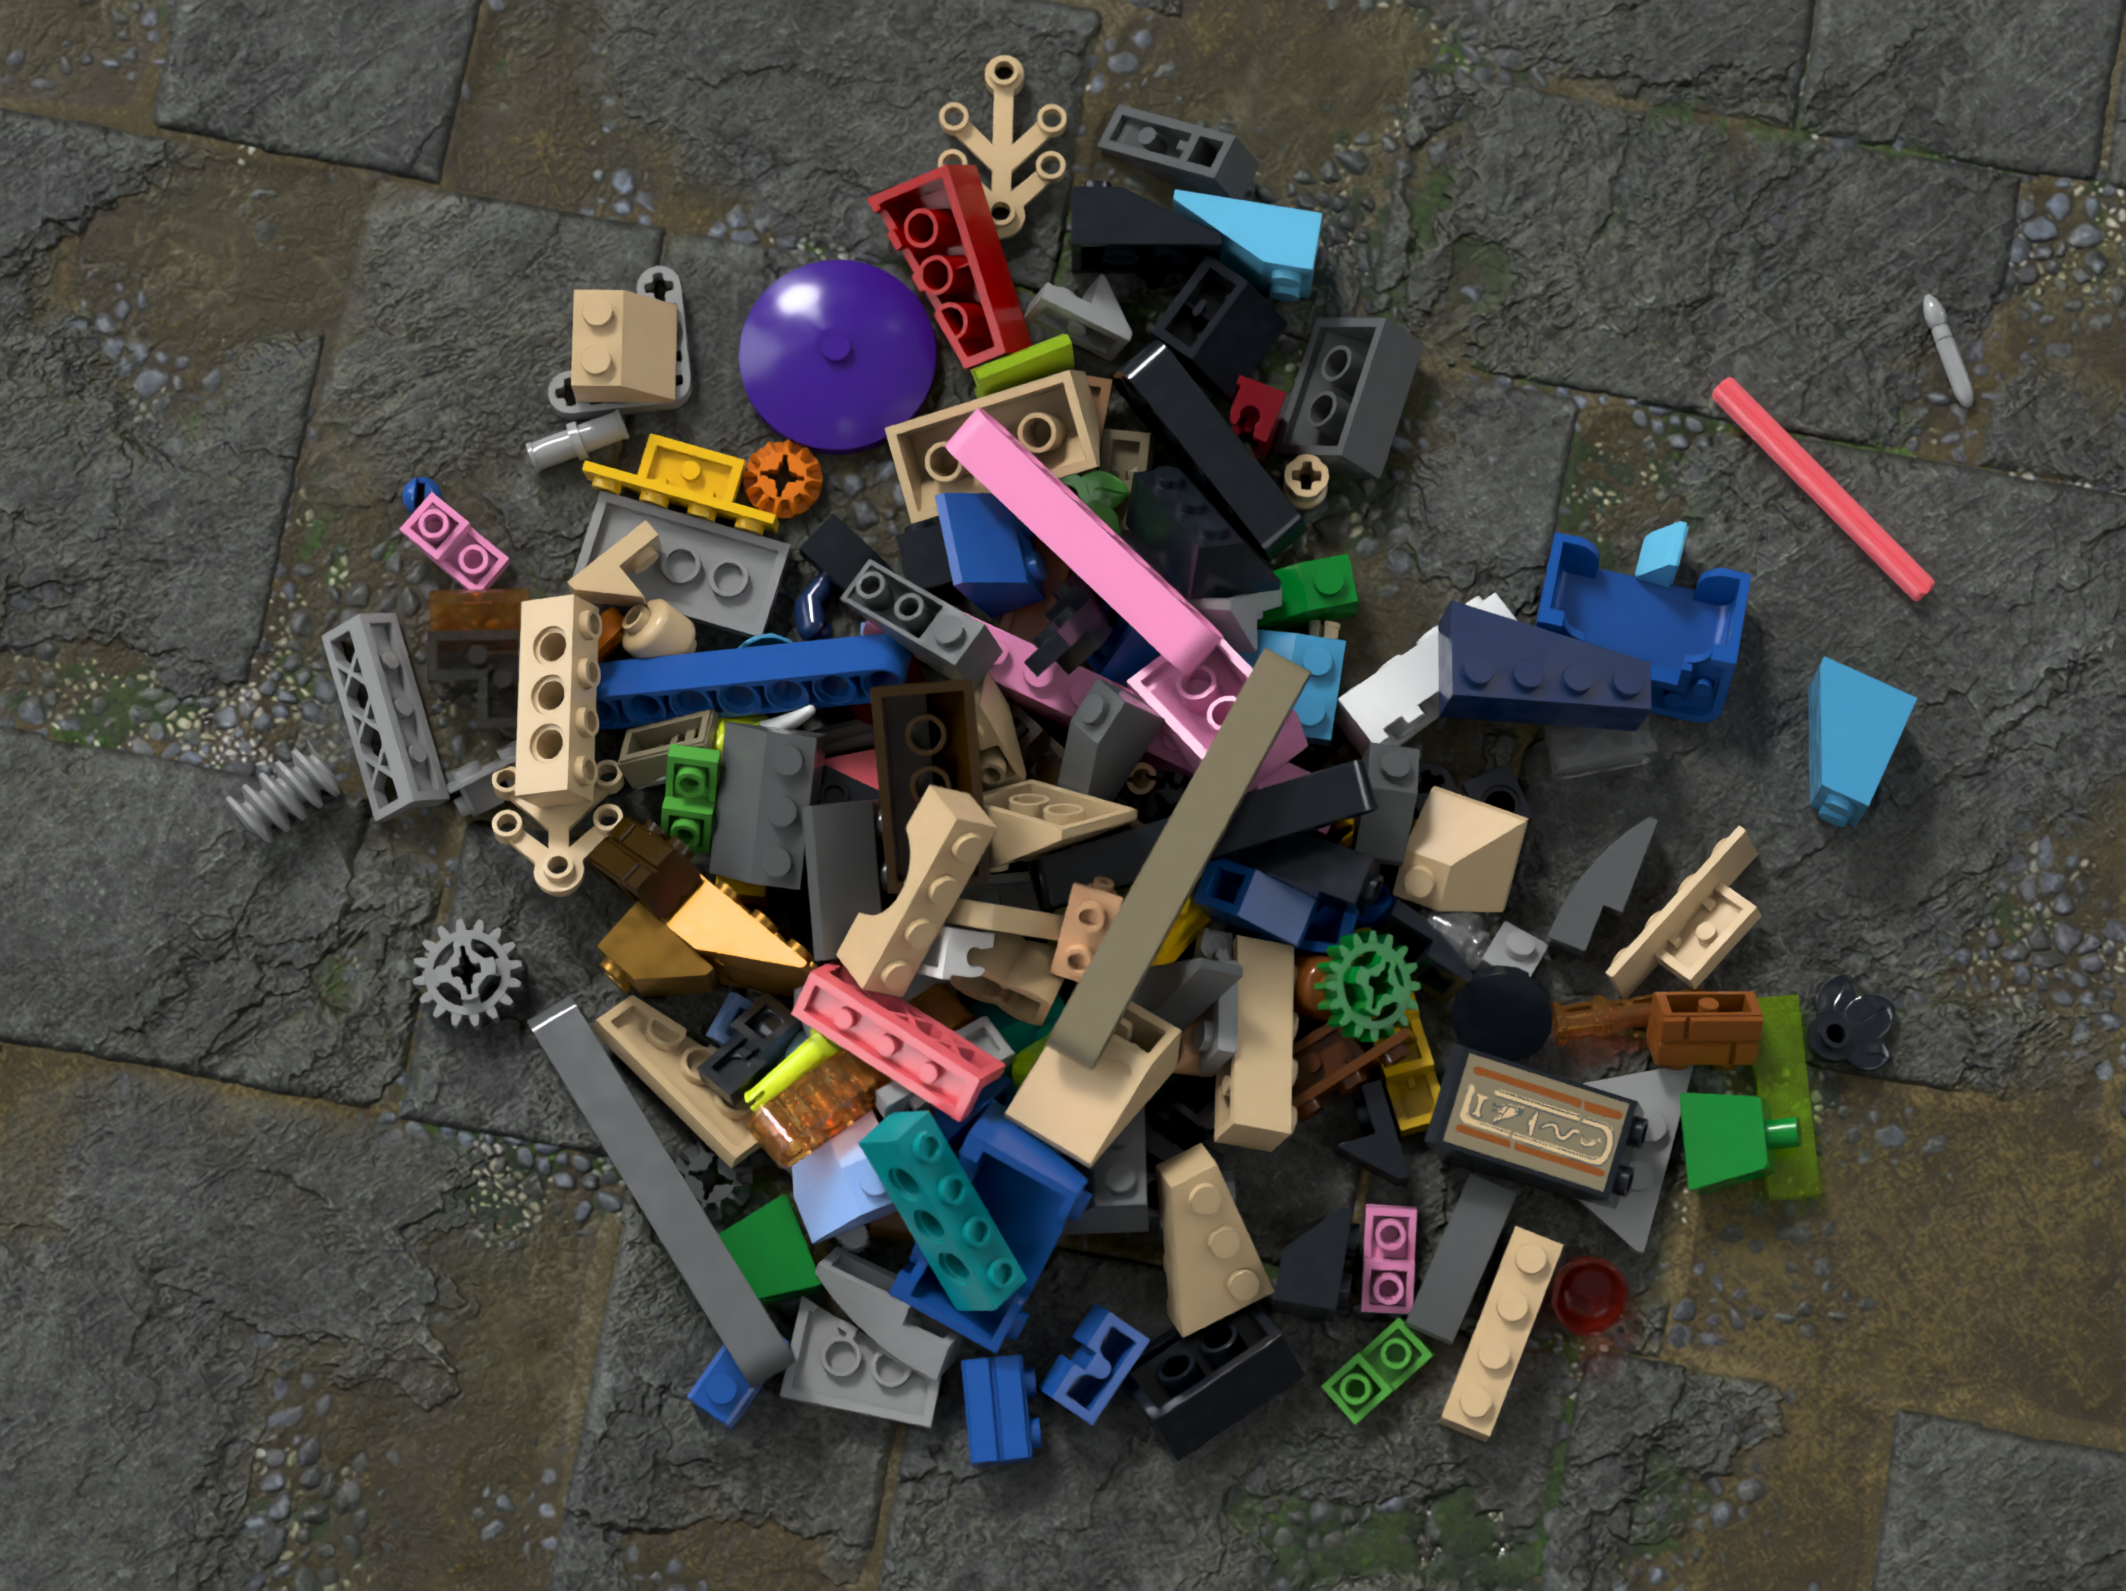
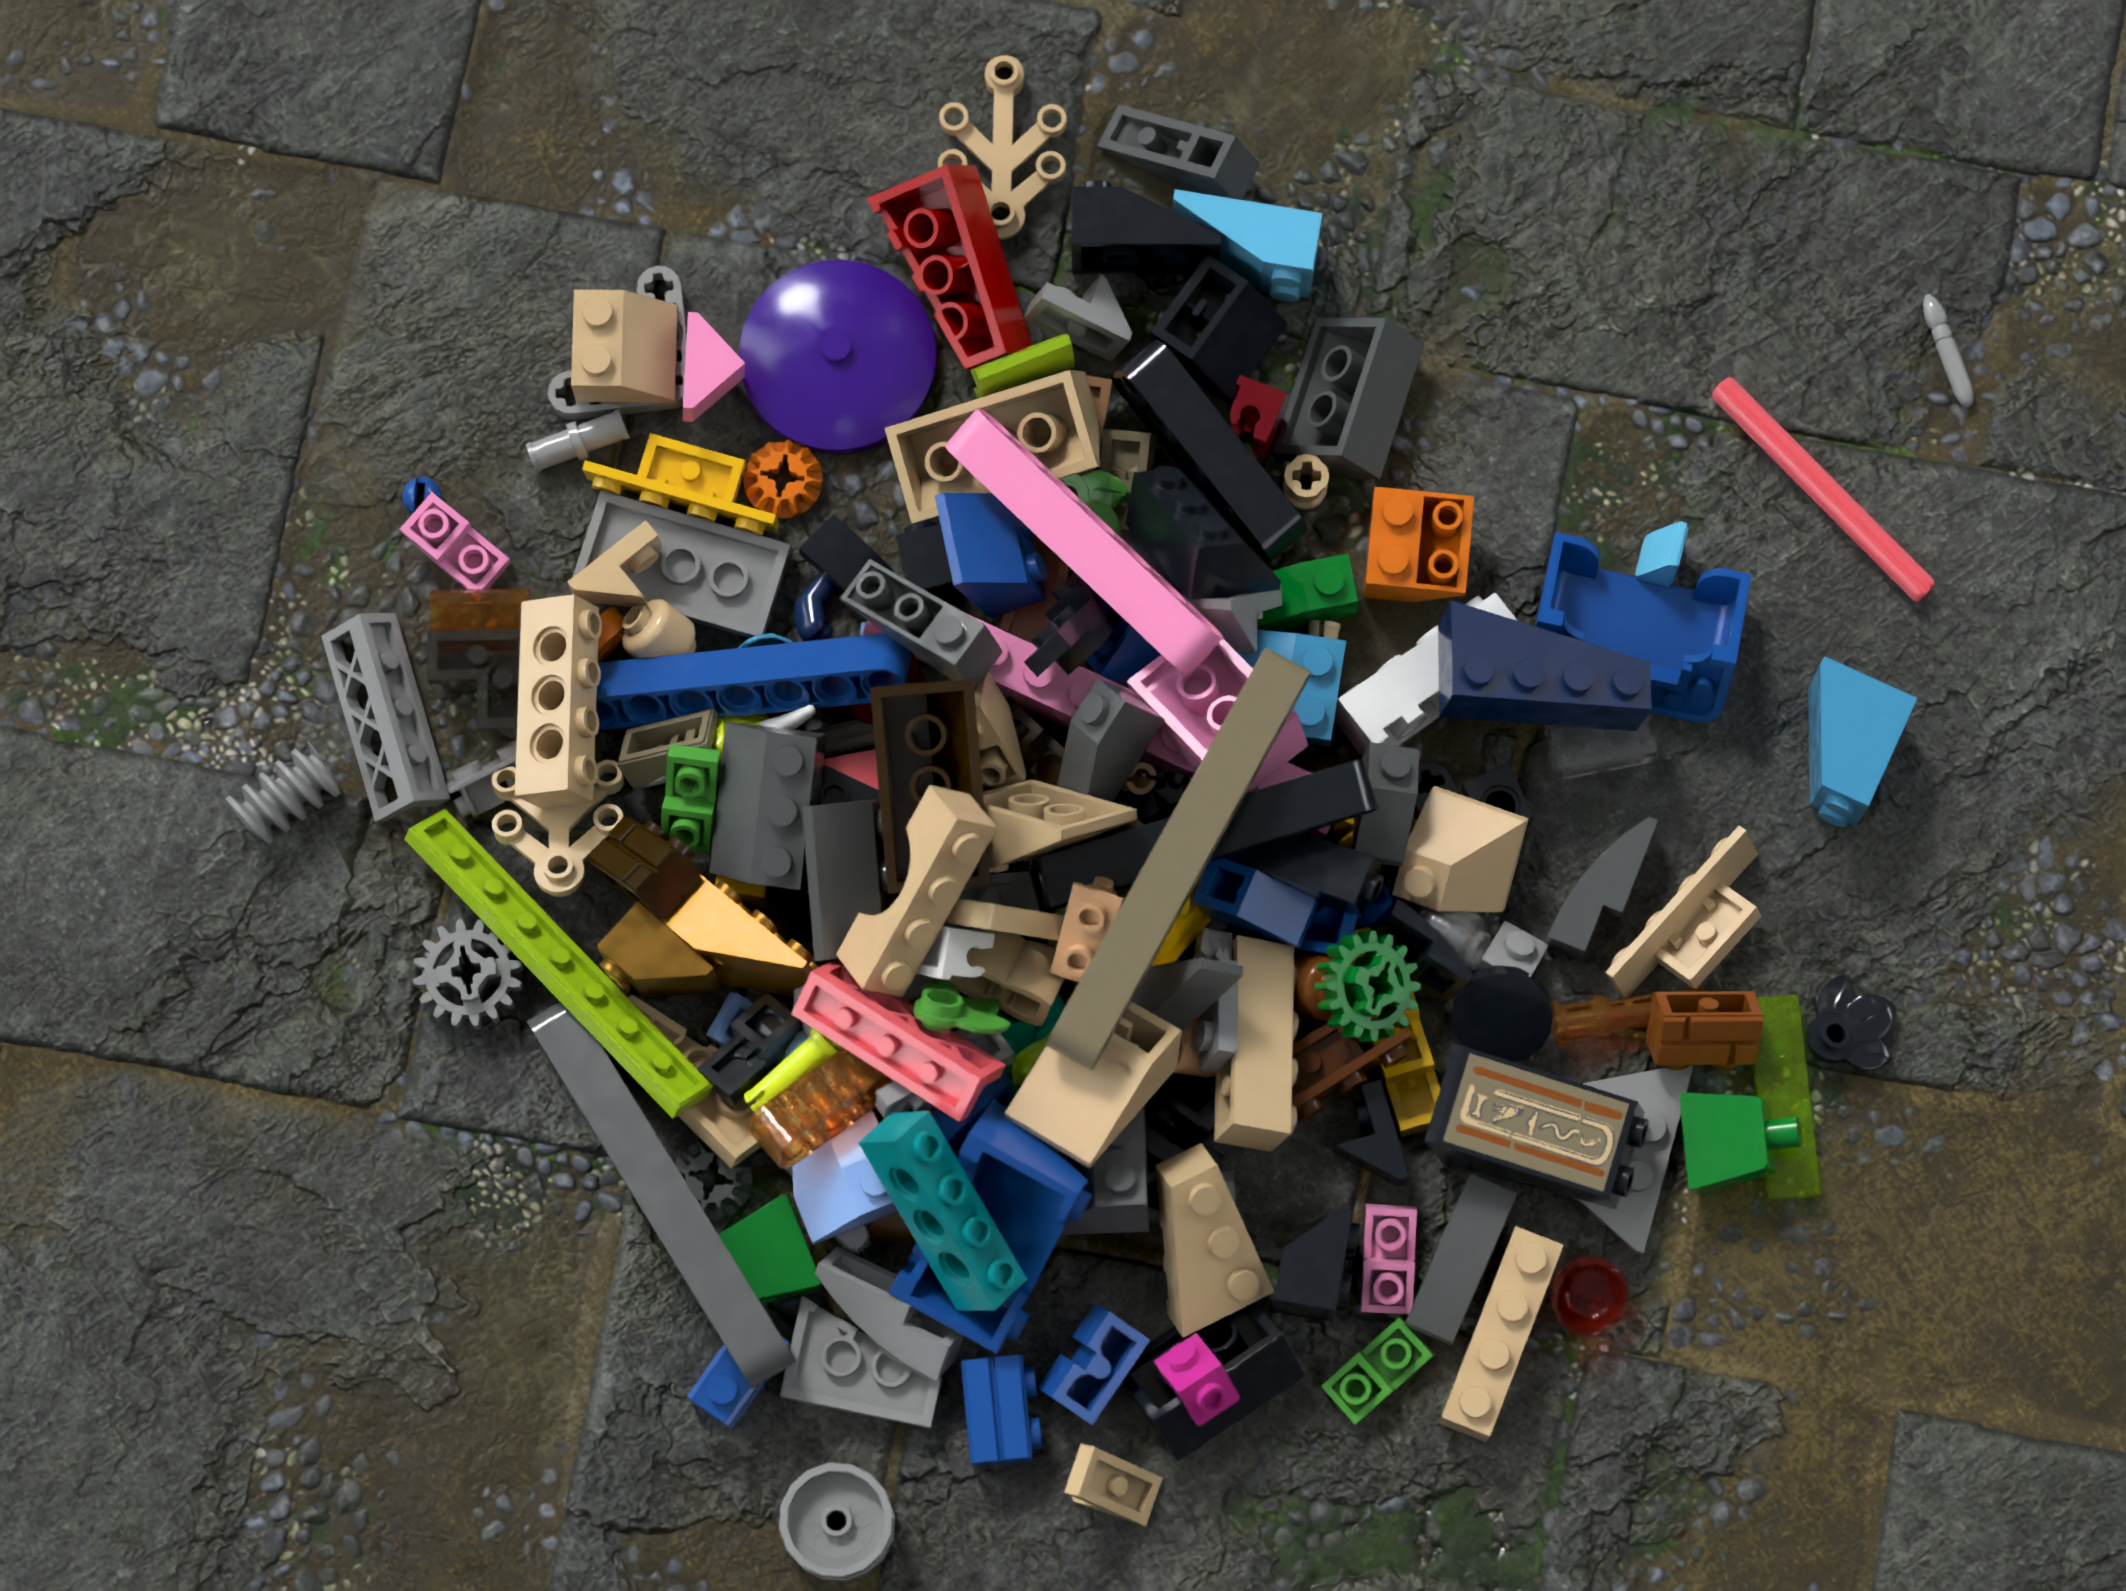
none -> lime tile [404,808,713,1119]
none -> bright pink slope [683,312,745,422]
none -> light grey wheel [779,1463,895,1582]
none -> bright green plate [913,980,1010,1034]
none -> tan slope [1064,1444,1163,1526]
none -> dark pink bracket [1153,1333,1240,1426]
none -> orange slope [1363,487,1474,603]

